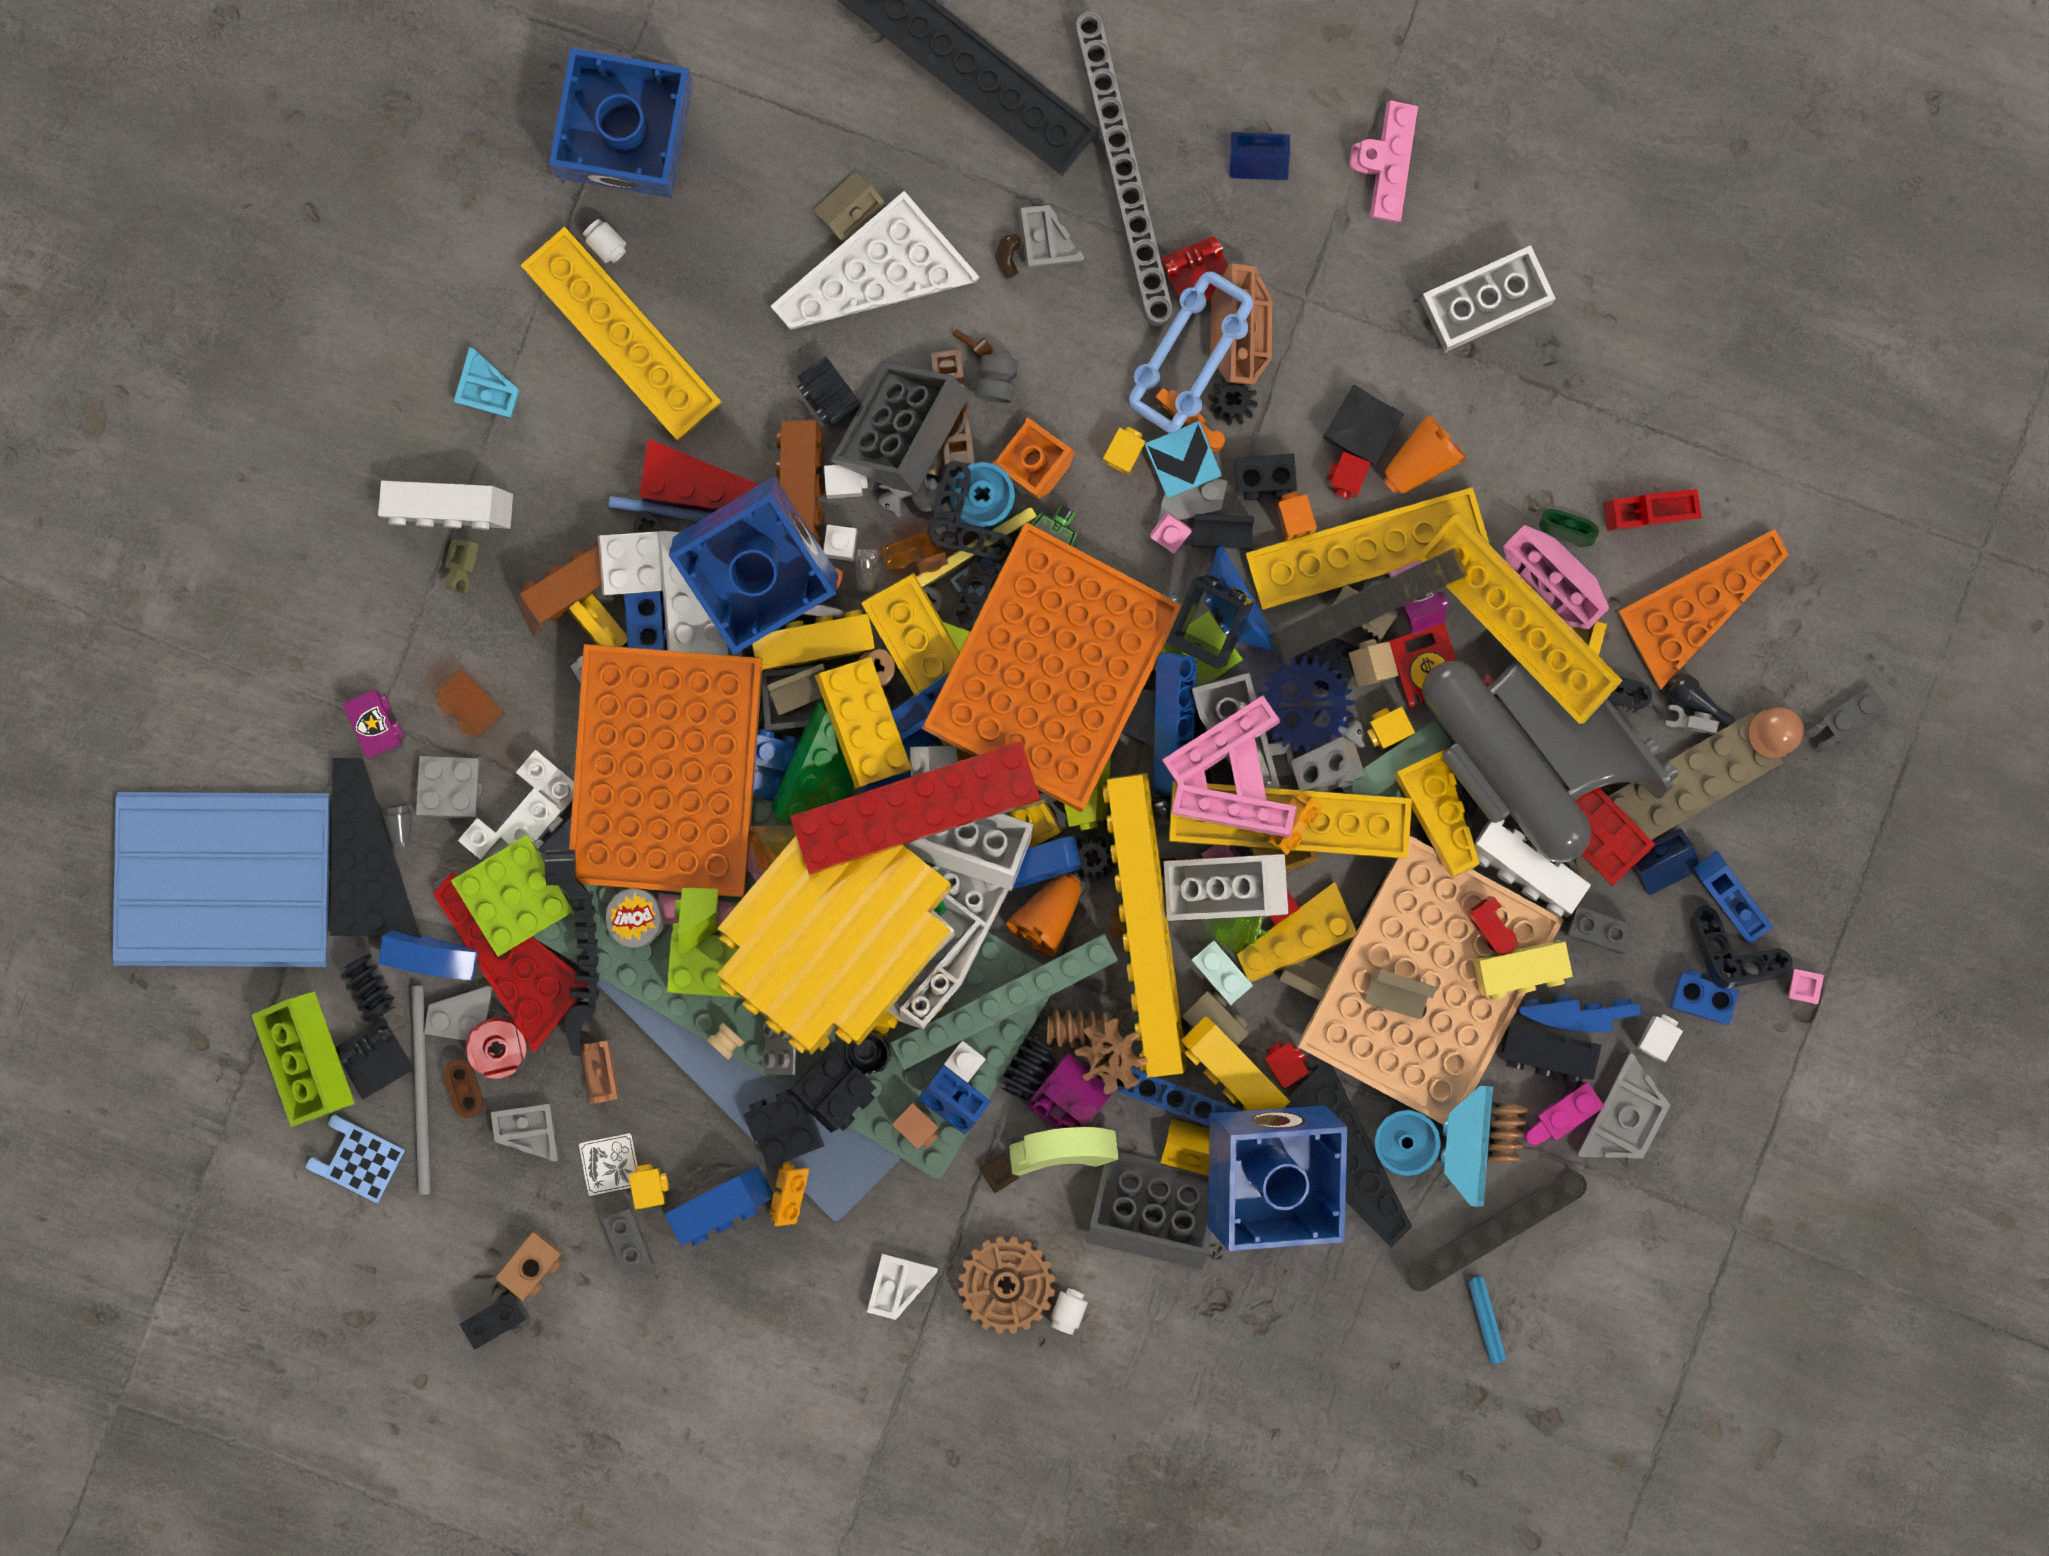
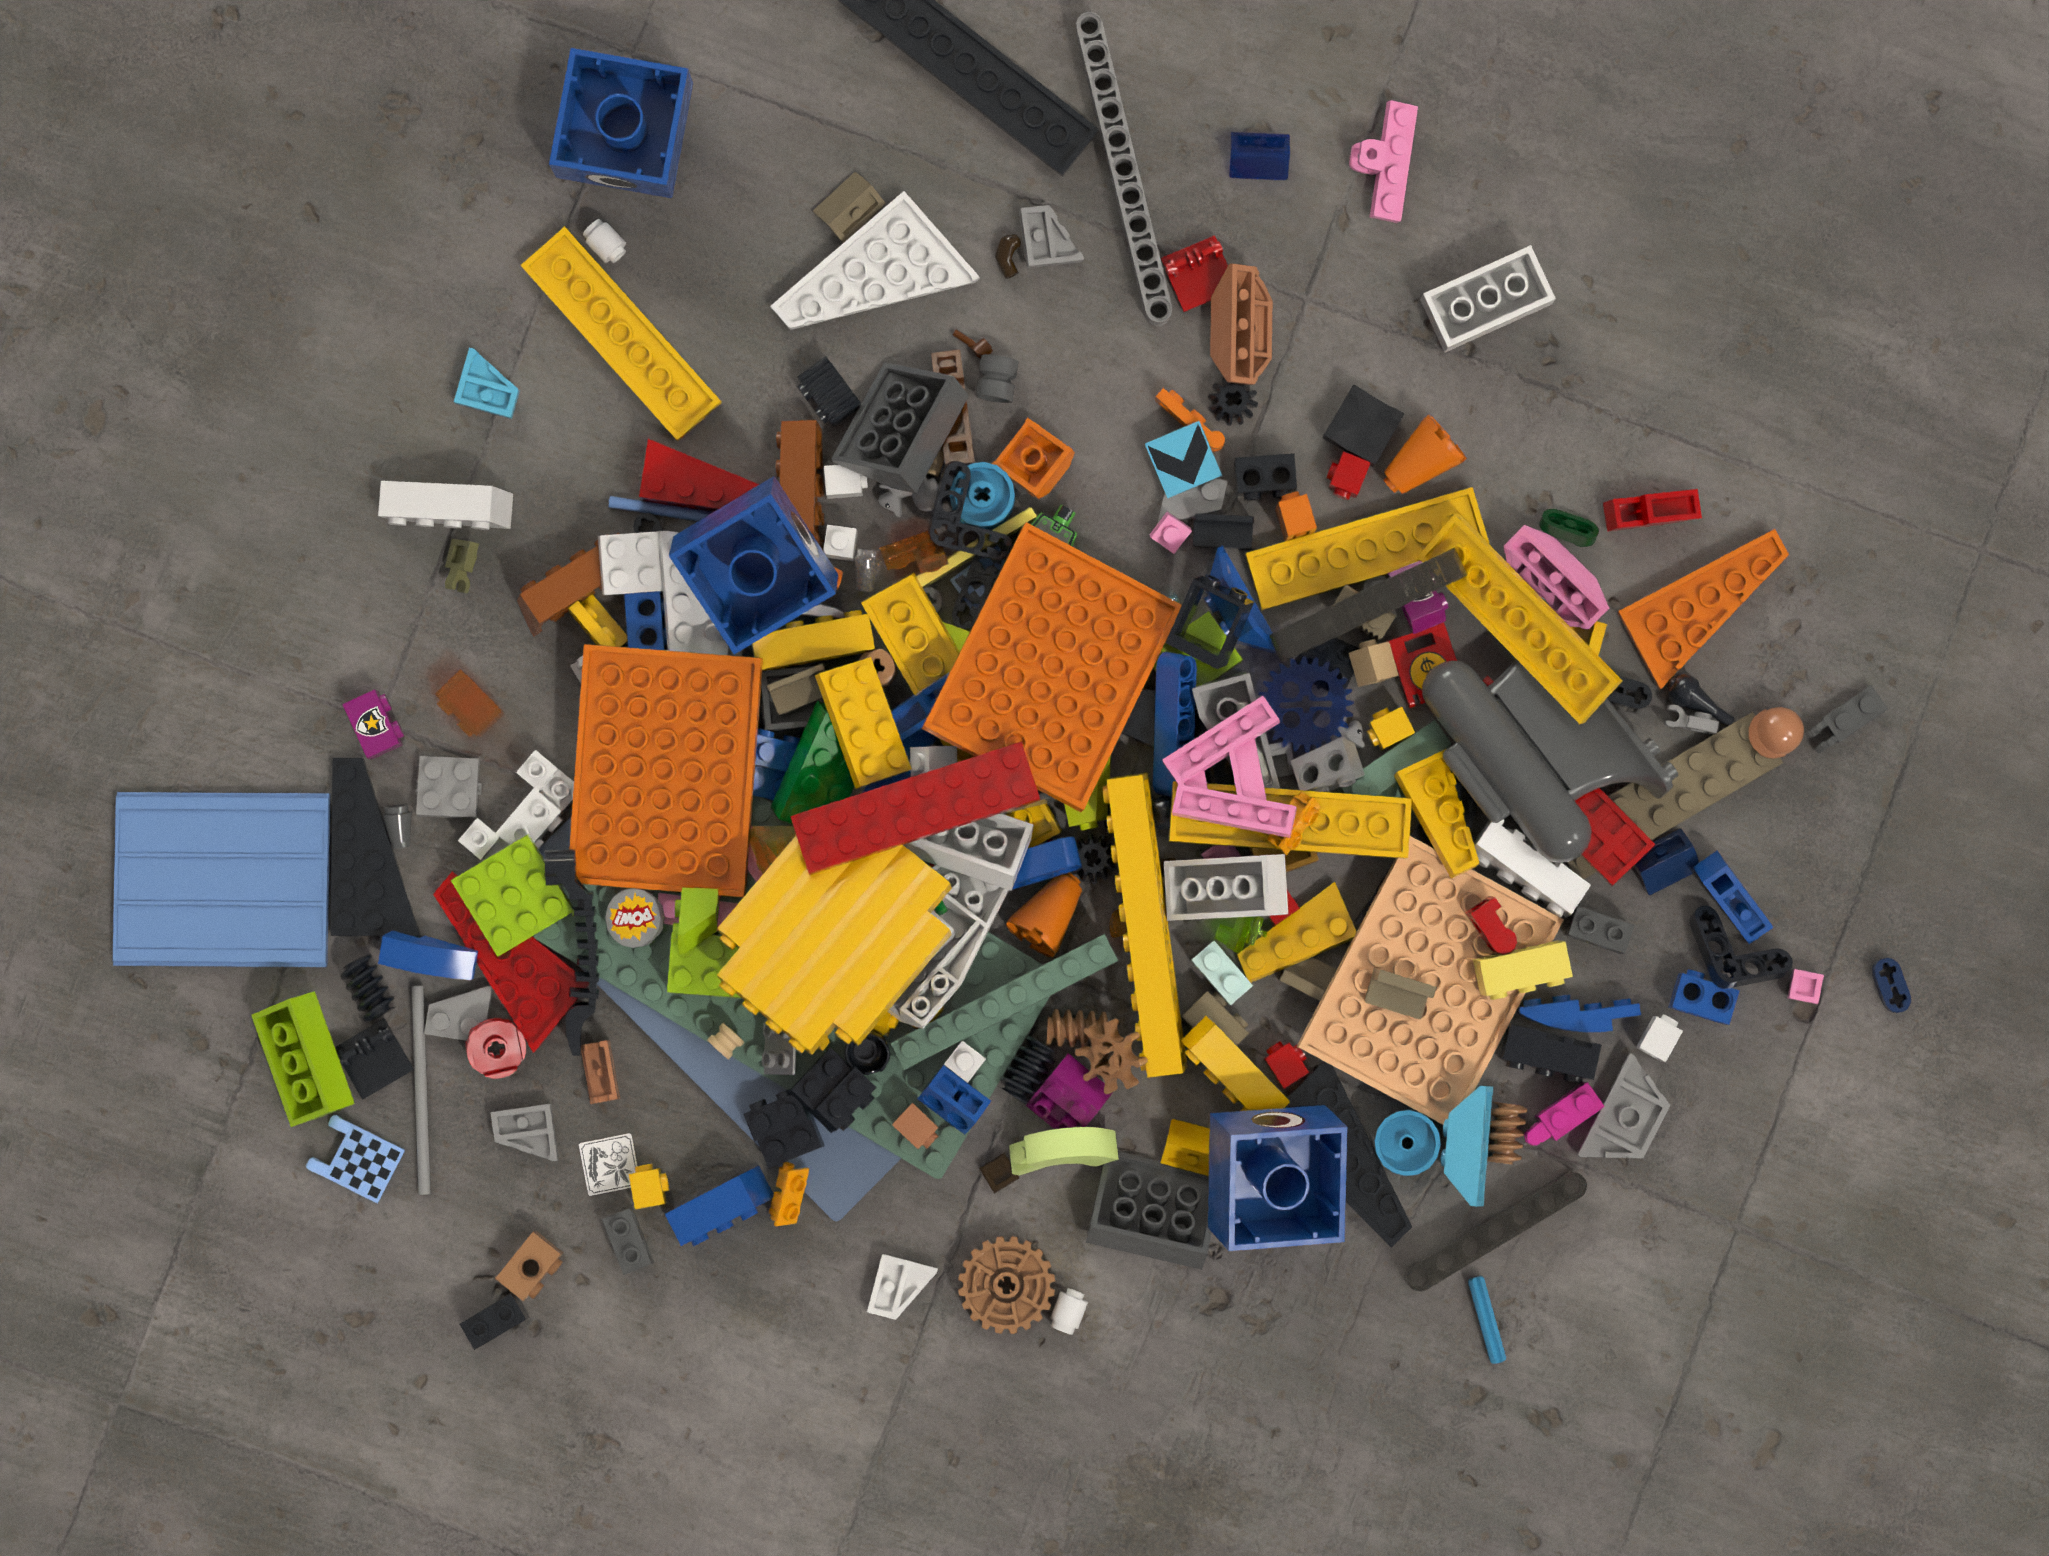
reddish brown plate [444,1059,484,1118] -> none
yellow brick [1102,427,1146,476] -> none
blue beam [1116,1068,1240,1127] -> none
light blue bar [1129,272,1253,433] -> none
none -> dark blue beam [1872,958,1911,1013]

